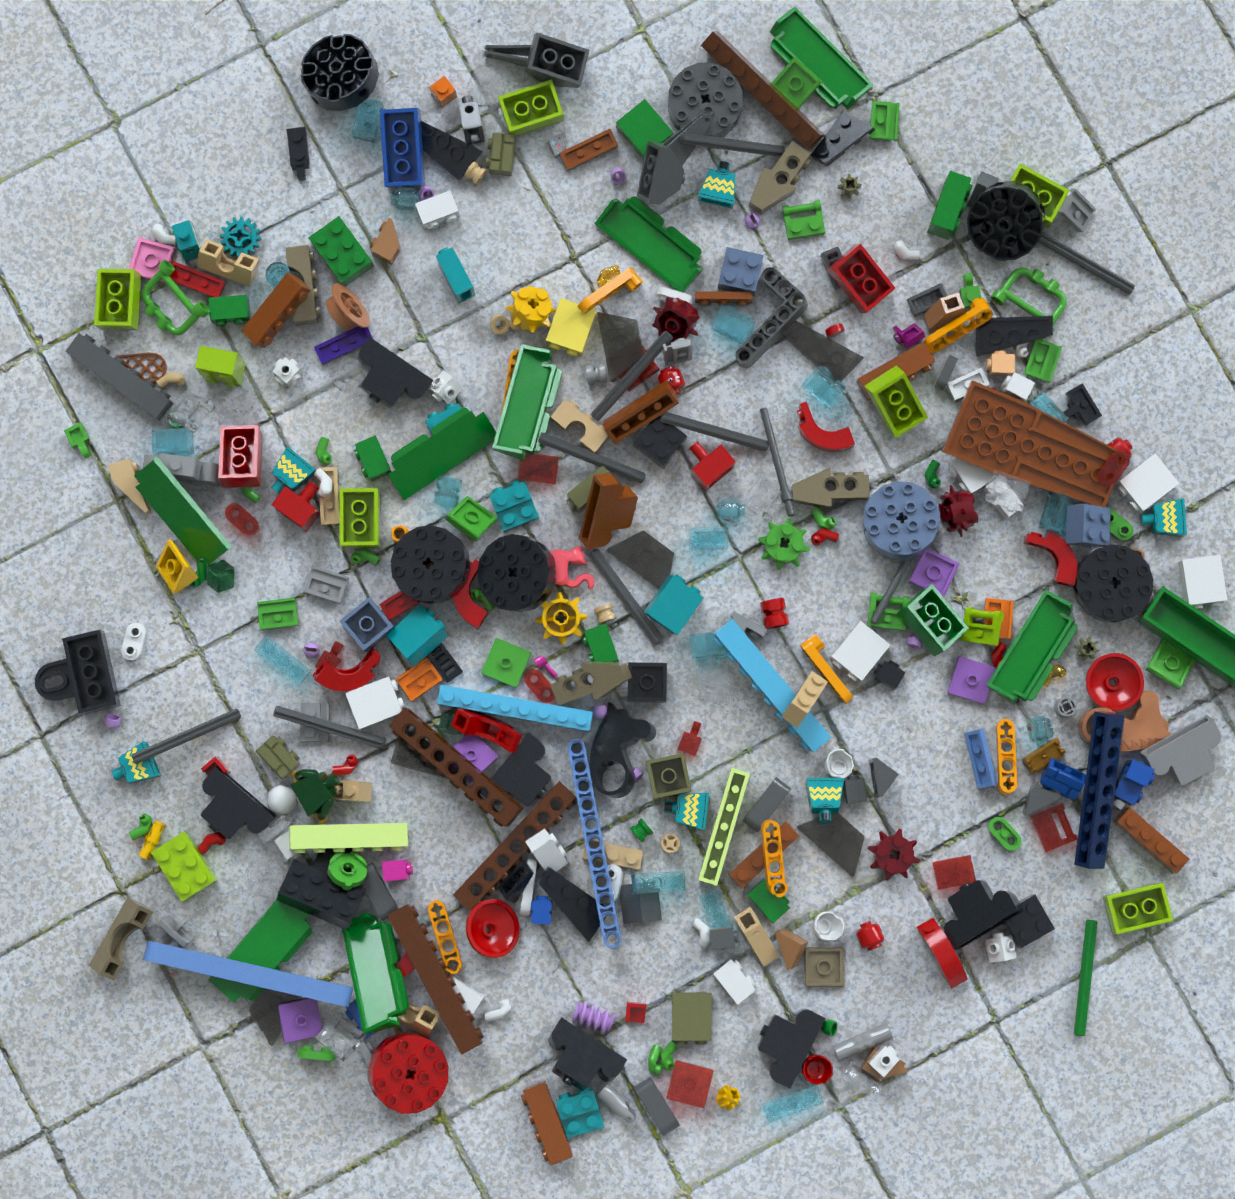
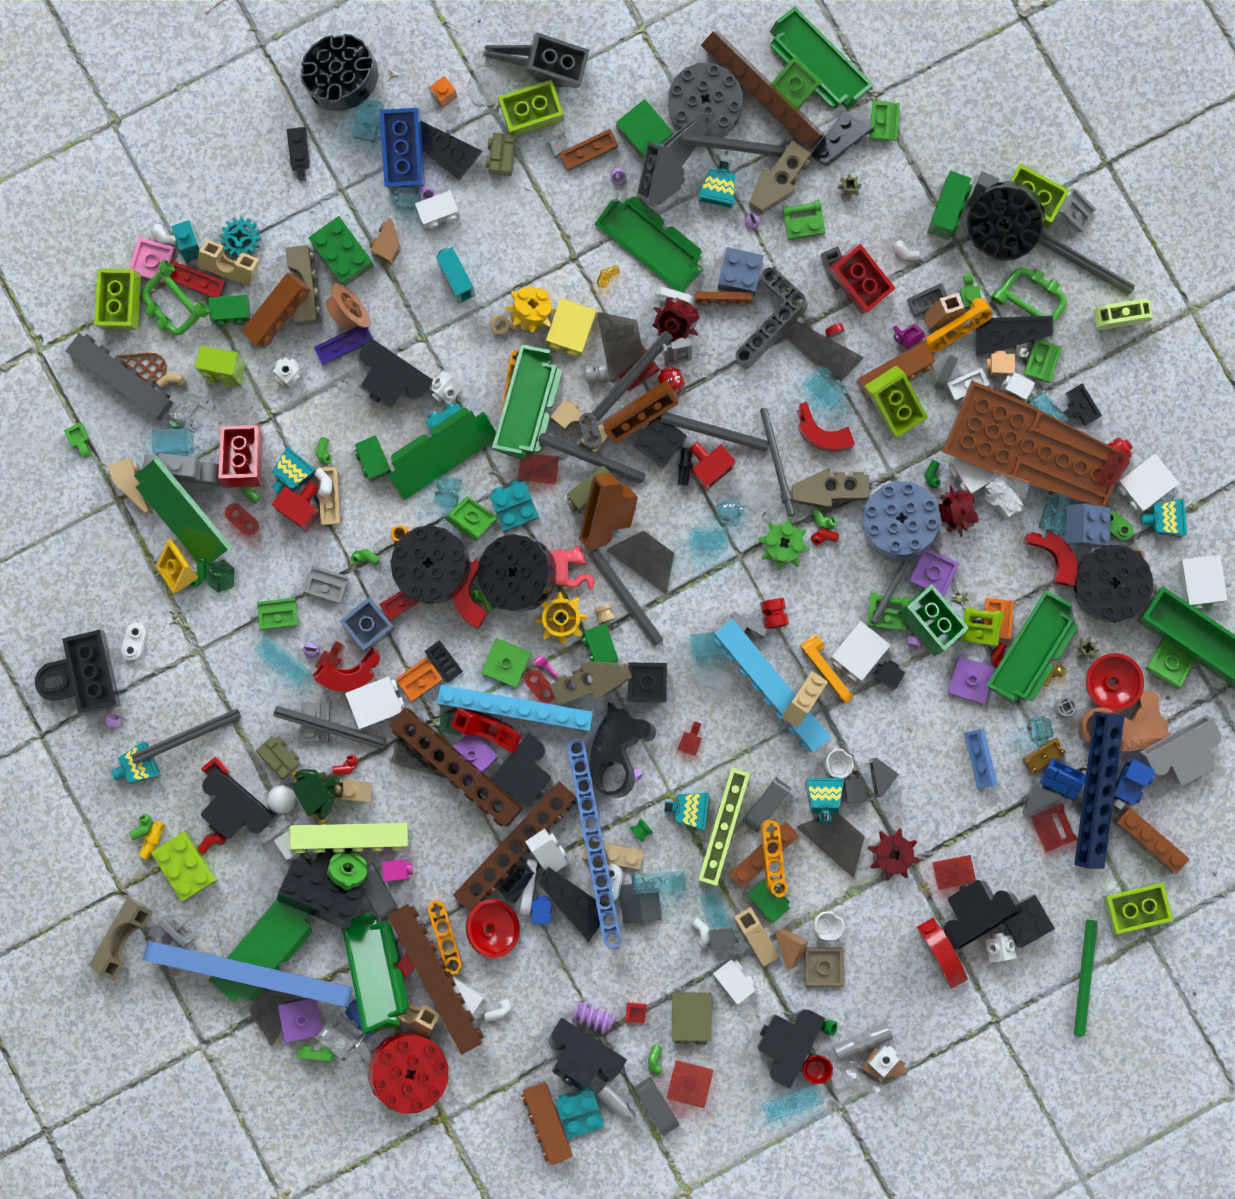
clear light blue wheel [265,262,292,289] -> none
lime brick [339,488,380,549] -> none
teal brick [386,604,448,667] -> none
torso [459,96,485,144] -> none
tan wheel [464,161,487,186] -> none
light orange beam [577,267,643,314] -> none
lavender hinge [593,705,607,719] -> none
teal brick [643,574,704,635] -> none
olive brick [646,753,692,799] -> none
bright green arm [660,1040,679,1071] -> none
tan wheel [661,834,680,853] -> none
clear light blue brick [711,305,755,344] -> none
yellow gear [716,1084,740,1111] -> none
red head [856,921,884,951] -> none
bright green plate [988,817,1022,851] -> none
light orange beam [996,719,1017,796] -> none
none -> dark grey beam [579,413,602,449]
none -> black axle [677,448,693,486]
none -> yellowish green brick [1093,299,1153,330]

